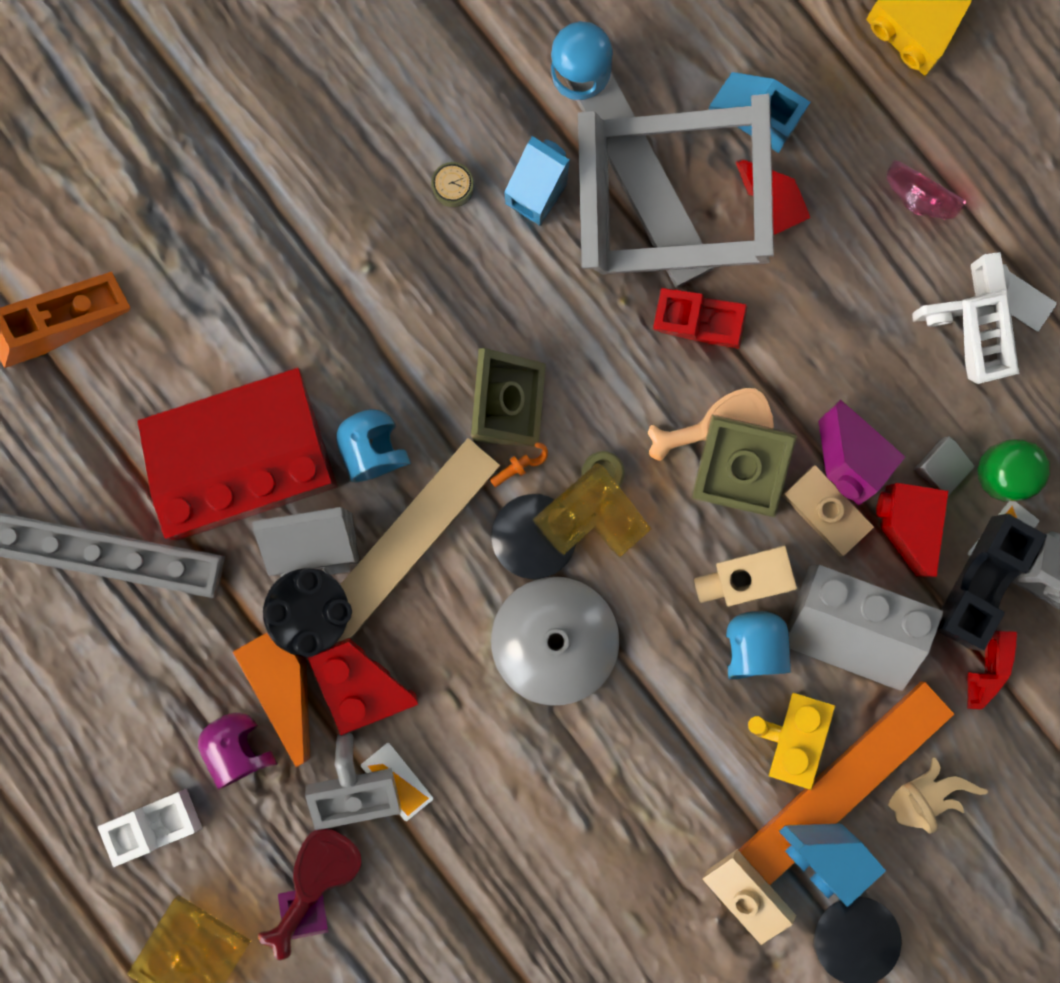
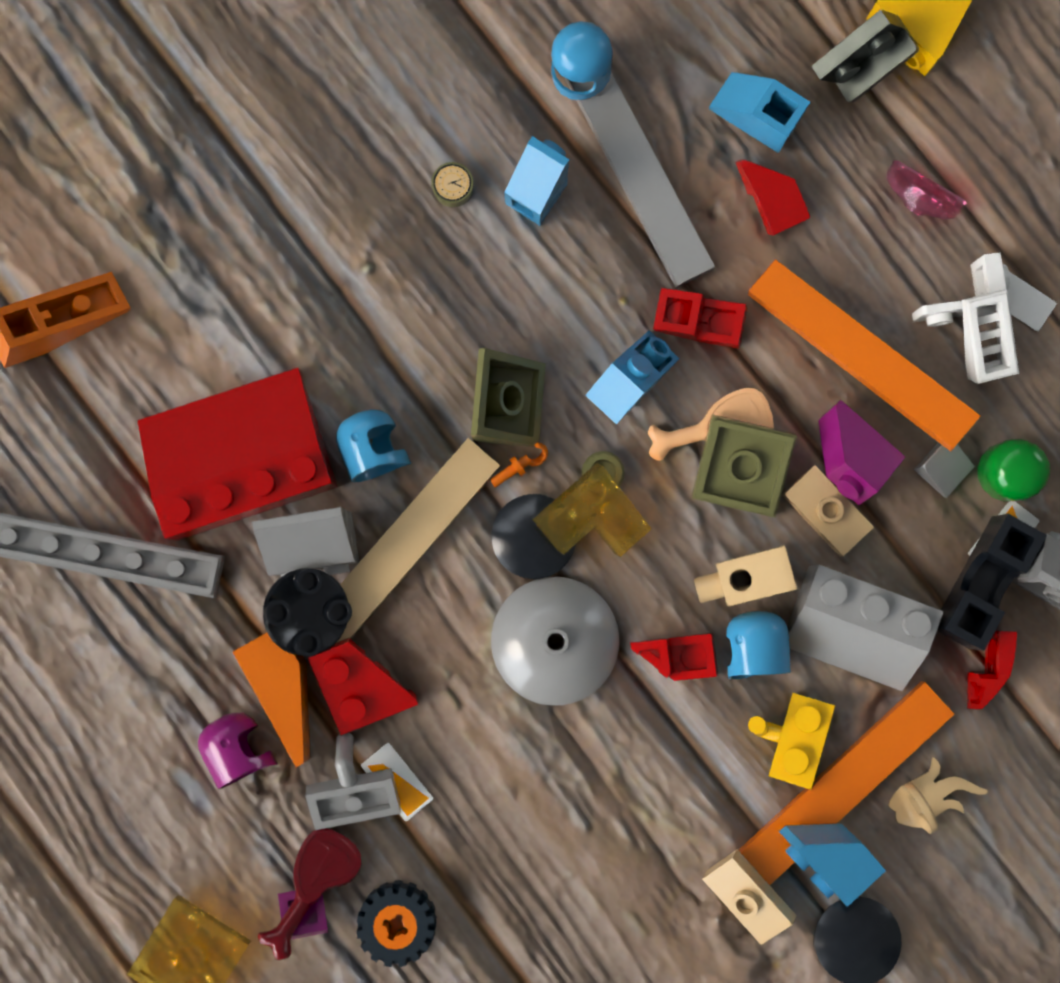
white slope [97,788,202,867] -> none
light grey piece [578,94,774,274] -> none
red slope [876,483,949,577] -> none
none -> black wheel [356,880,437,967]
none -> dark azure slope [585,330,680,424]
none -> red slope [630,633,718,681]
none -> orange tile [748,259,981,452]
none -> pearl dark grey bracket [812,9,919,102]

